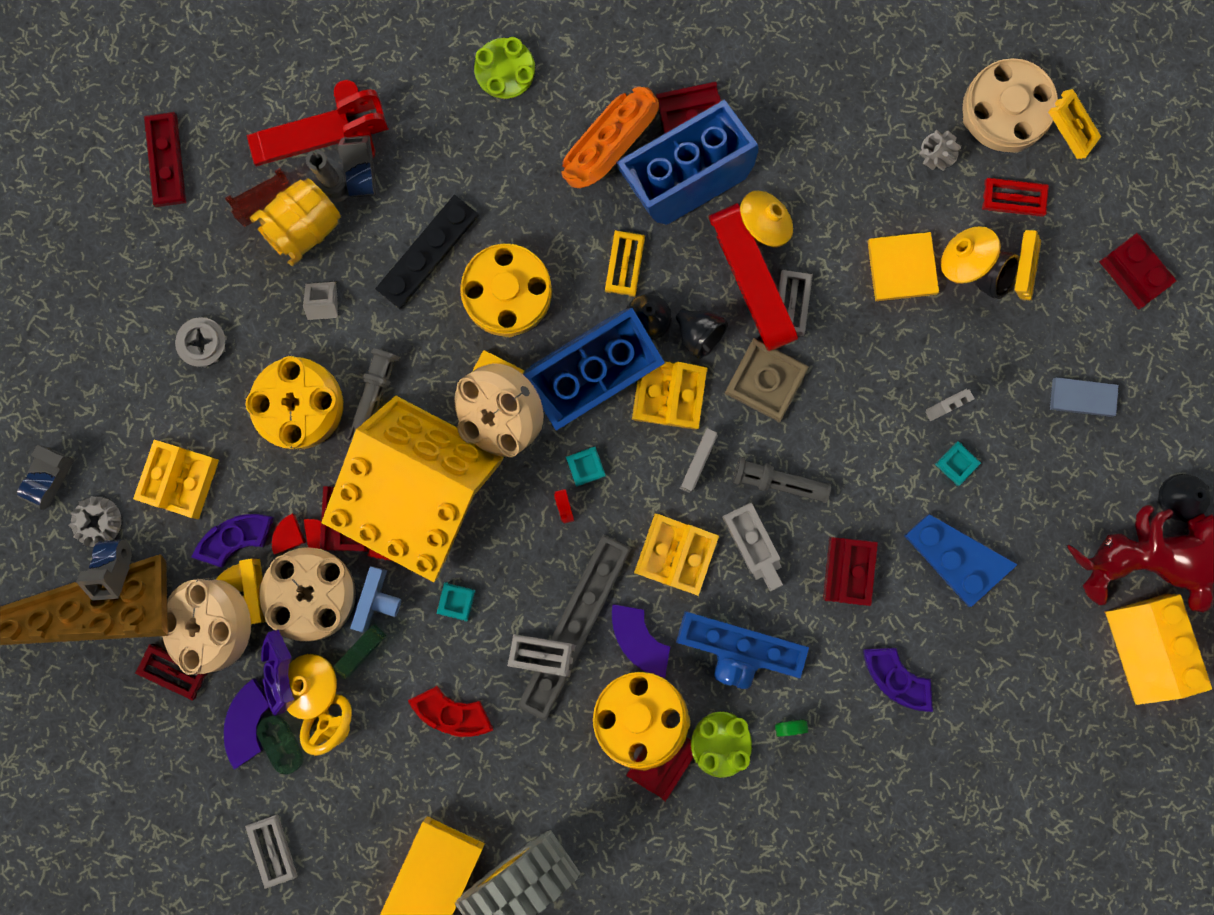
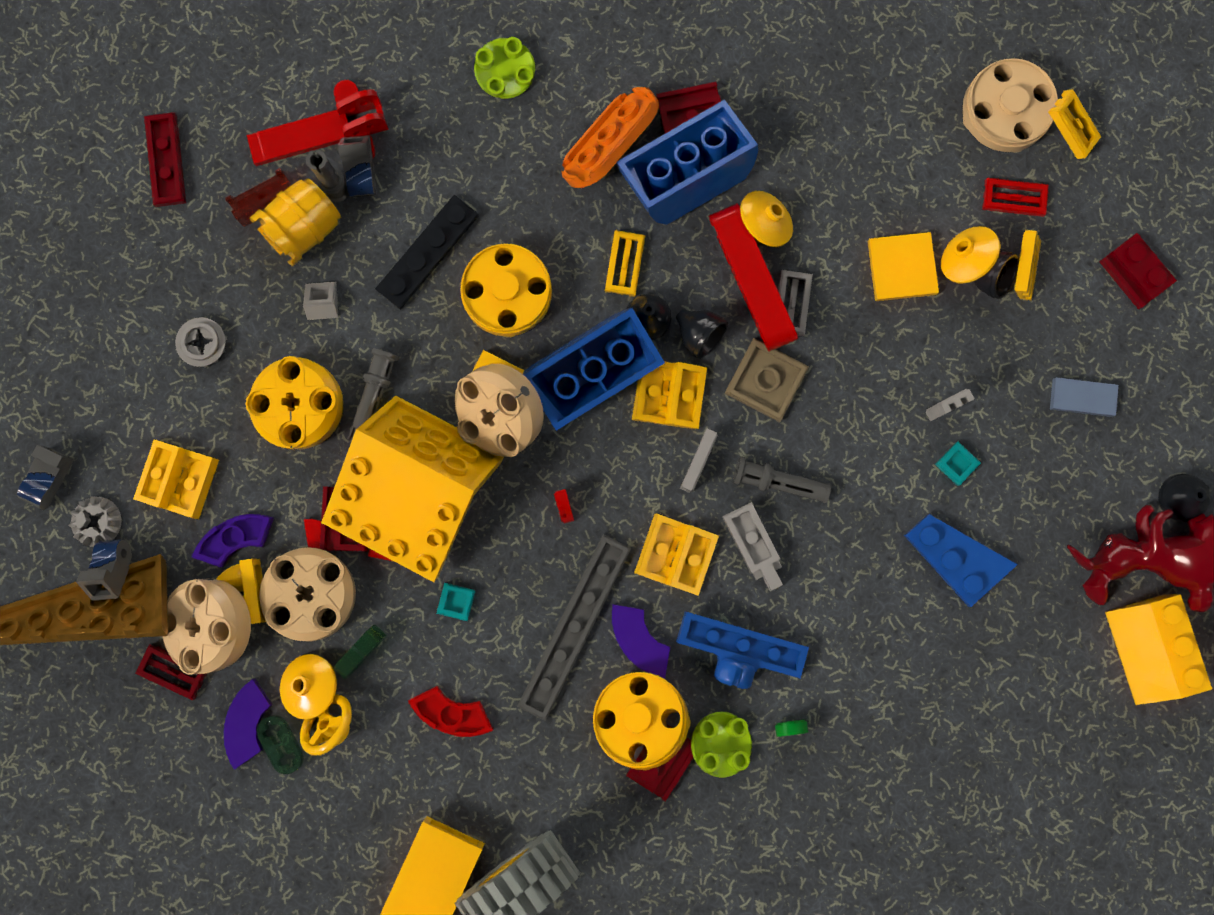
light grey tile [245,814,298,889] -> none
dark purple tile [261,629,294,716] -> none
red tile [272,513,306,555] -> none
medium blue tile [350,566,401,632] -> none
light grey tile [507,634,576,677] -> none
teal tile [566,447,606,487] -> none
dark red plate [823,537,878,606] -> none
dark purple tile [863,648,933,712] -> none
light grey gear [919,130,961,171] -> none

